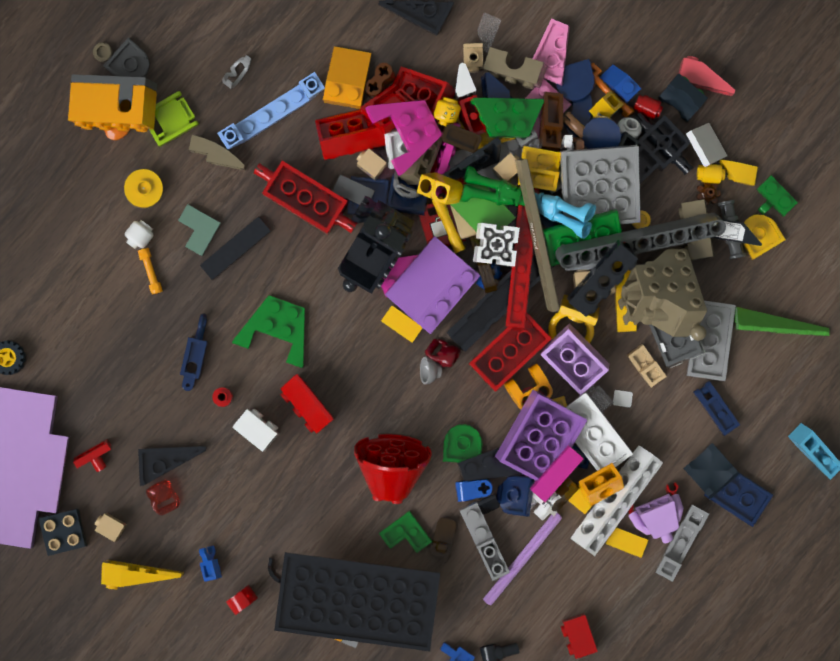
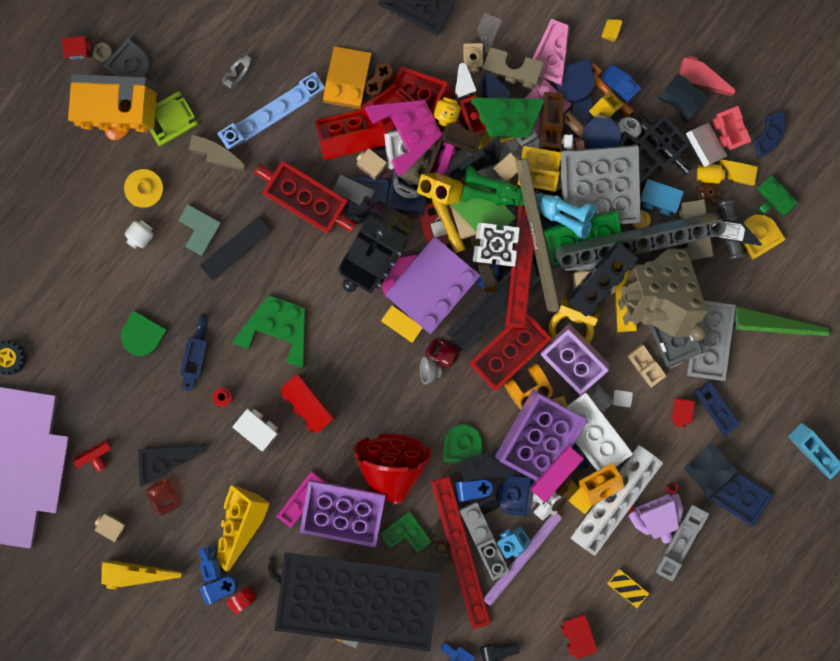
black brick [39,509,88,556] -> none
light orange bar [138,248,163,295] -> none
yellow tile [605,527,648,558] -> none
red brick [633,95,663,119] -> none
none -> red brick [62,36,92,60]
none -> green tile [121,311,167,356]
none -> blue piece [199,575,238,605]
none -> yellow wedge [216,485,270,571]
none -> dark pink tile [276,471,327,528]
none -> medium lavender slope [300,480,386,547]
none -> red tile [430,476,491,630]
none -> dark azure brick [496,526,531,558]
none -> yellow slope [602,20,623,42]
none -> tile [607,569,649,608]
none -> dark azure brick [640,179,684,217]
none -> red brick [670,399,695,428]
none -> coral cylinder [712,106,751,150]
none -> dark blue tile [752,111,786,159]

